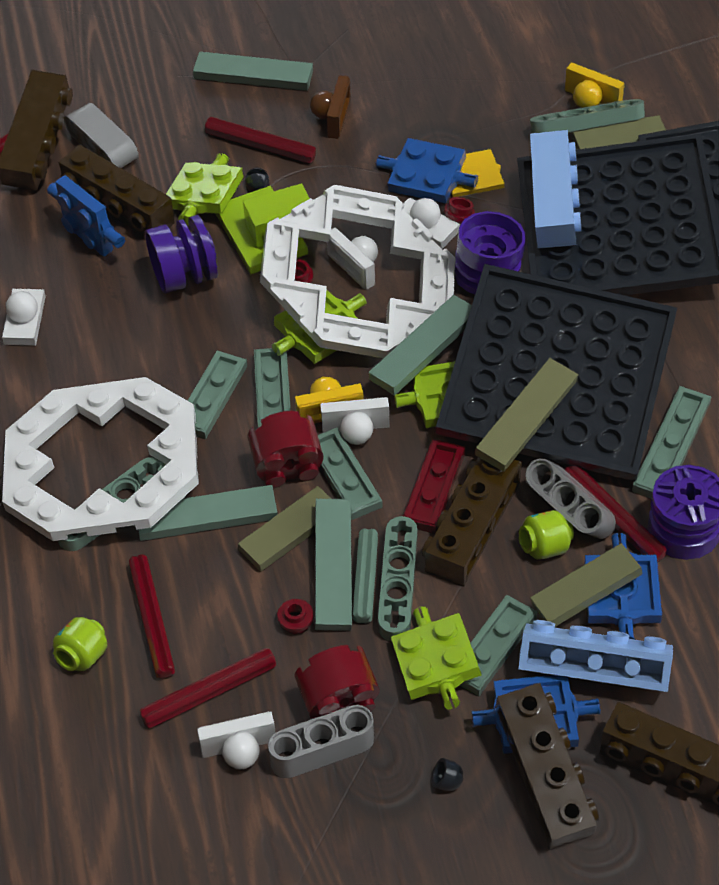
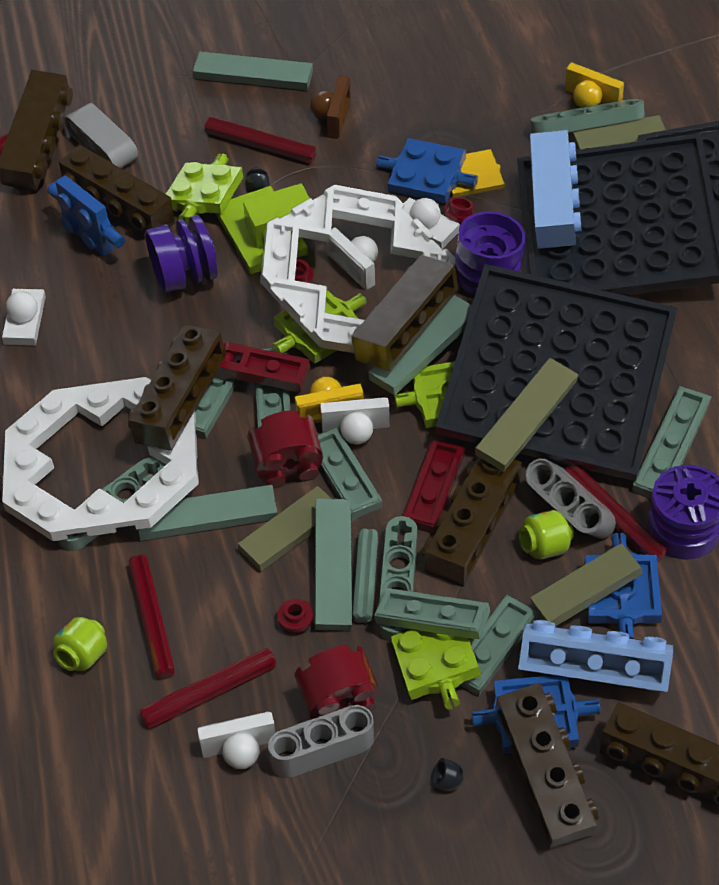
none -> dark brown brick [128,325,226,451]
none -> dark red plate [215,342,310,393]
none -> dark brown brick [351,255,458,372]
none -> sand green tile [374,588,490,640]

